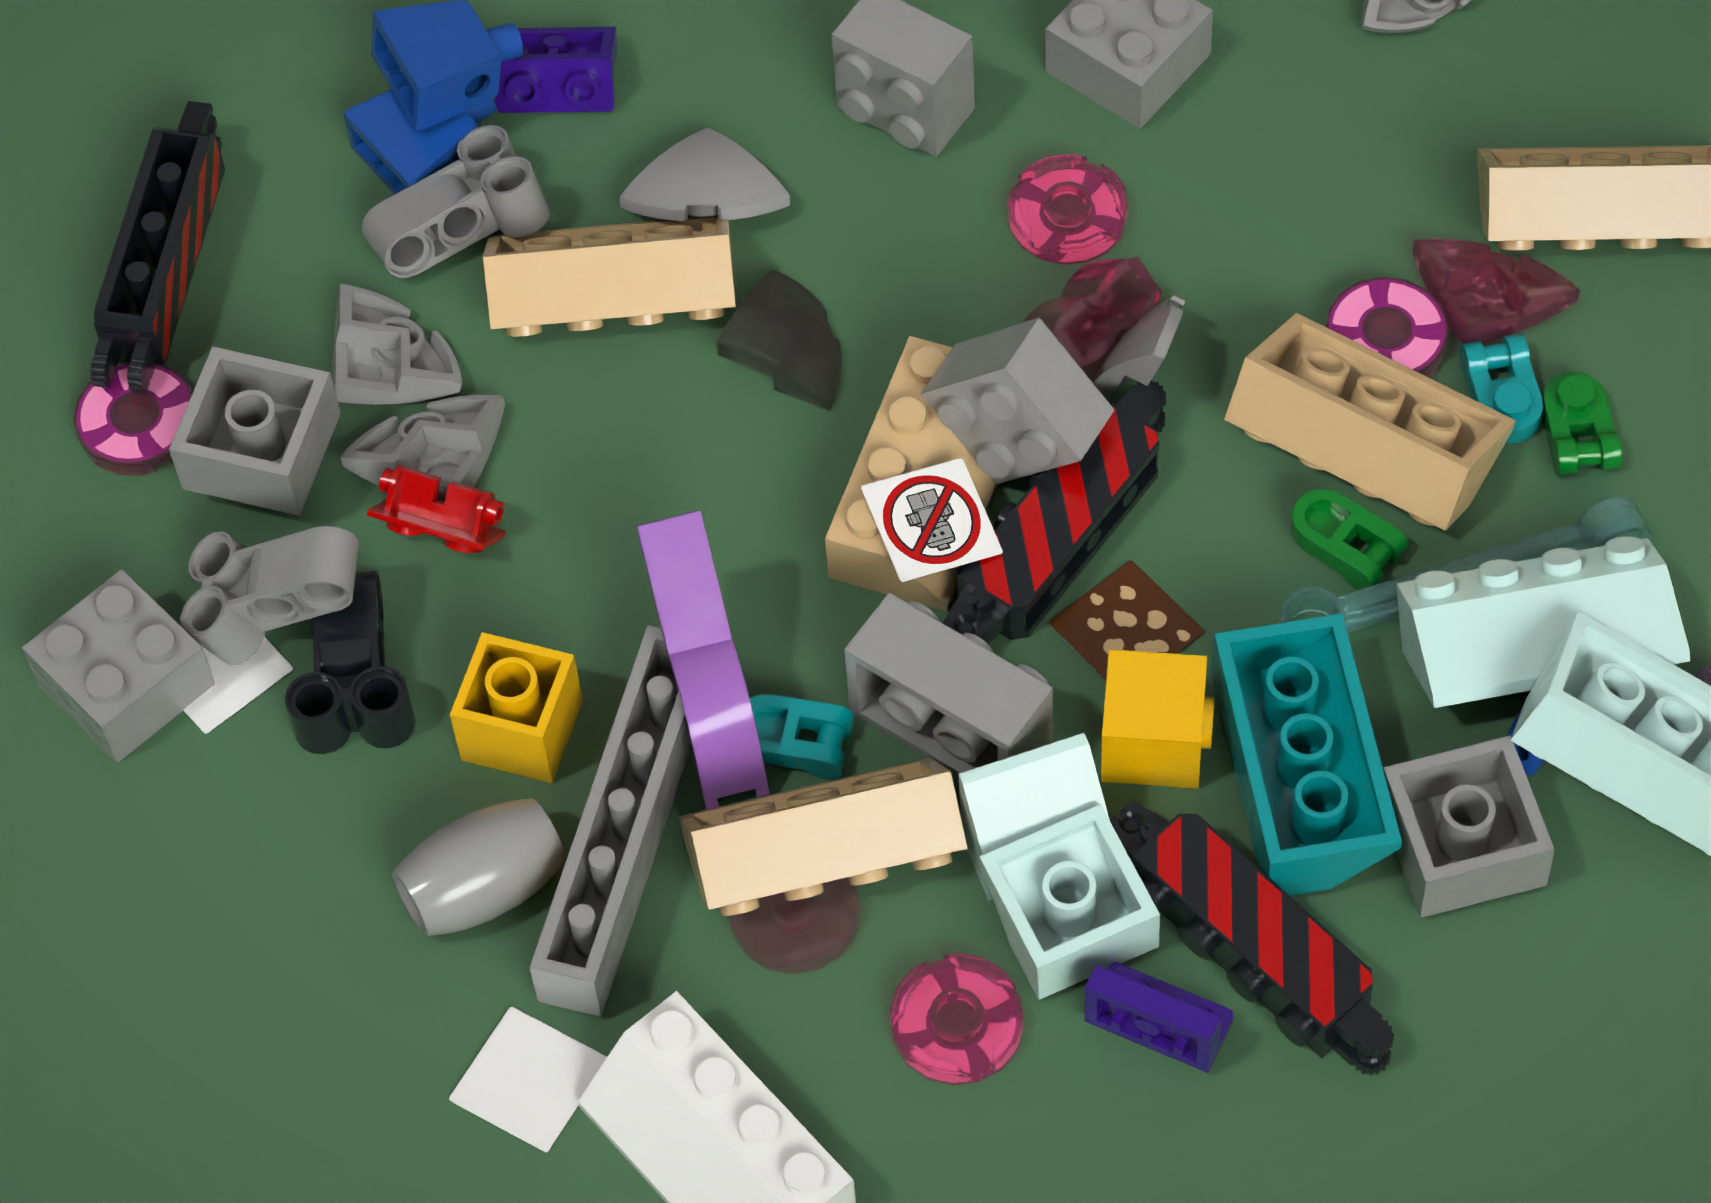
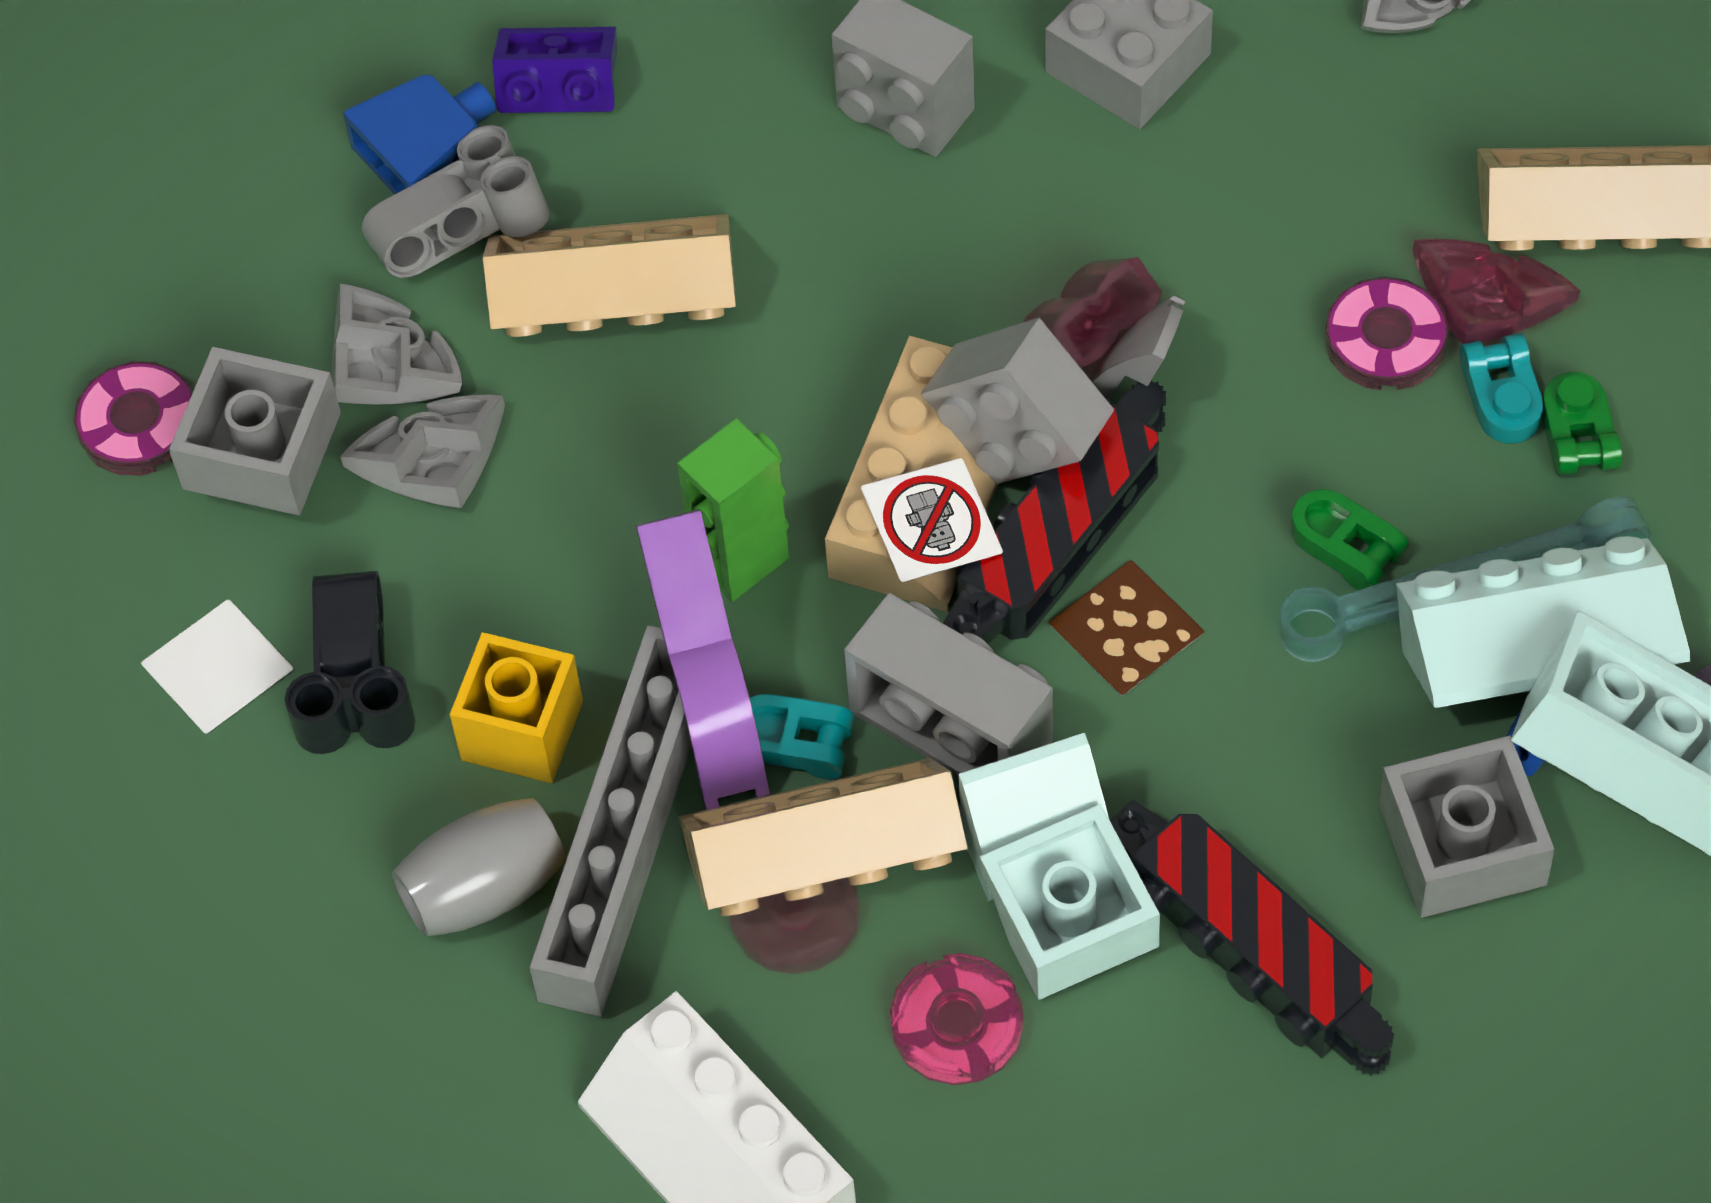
light grey brick [22,569,215,764] -> none
black hinge [90,101,225,393] -> none
light grey piece [180,526,360,665] -> none
red hinge [367,465,506,553] -> none
blue torso [371,0,523,132] -> none
white sticker [449,1007,607,1152] -> none
light grey brick [619,127,790,221] -> none
clear smoke brick [716,270,842,411] -> none
clear pink tile [1007,154,1128,265] -> none
dark purple bracket [1084,962,1233,1073] -> none
yellow head [1101,649,1215,789] -> none
teal slope [1211,613,1402,896] -> none
tan slope [1224,313,1516,531] -> none
none -> bright green brick [677,418,789,602]

